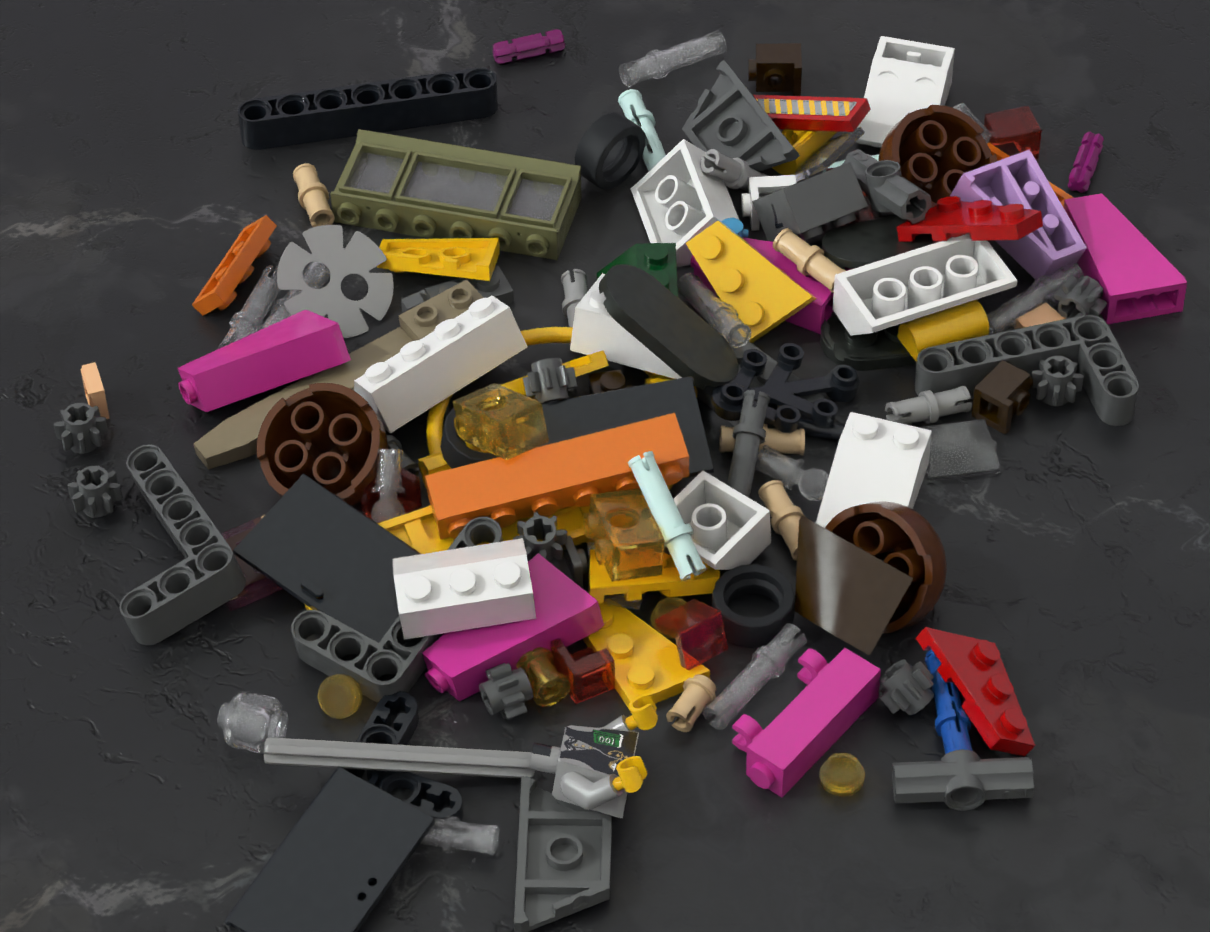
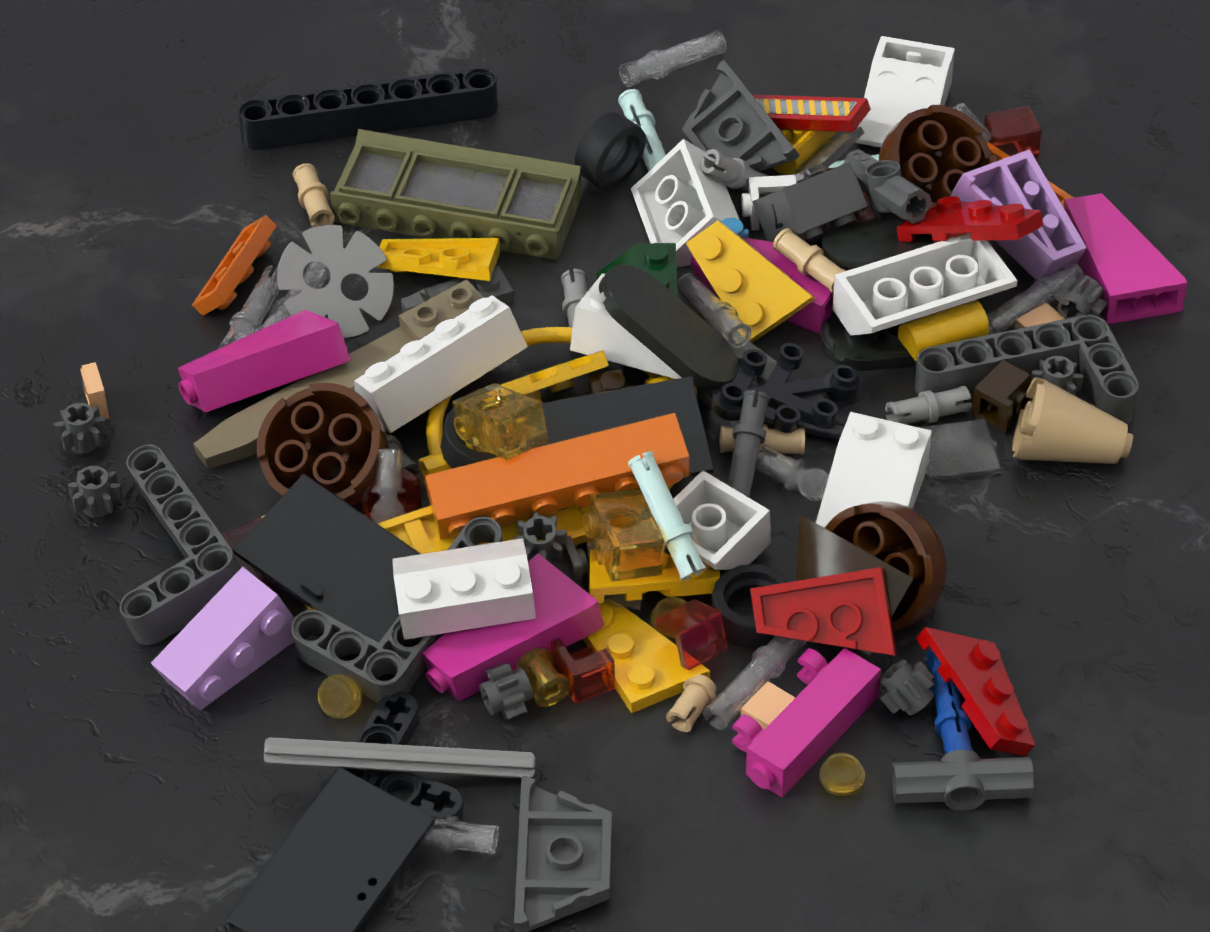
clear head [217,691,288,754] -> none
magenta axle [493,29,565,64] -> none
dark grey gear [523,358,578,404] -> none
torso [529,694,658,818] -> none
dark brown brick [748,43,802,96] -> none
tan pin [758,480,805,561] -> none
magenta axle [1068,131,1104,193] -> none
none -> lavender wedge [151,567,294,711]
none -> light nougat tile [741,681,795,730]
none -> red wing [750,567,897,656]
none -> tan cone [1012,377,1133,464]

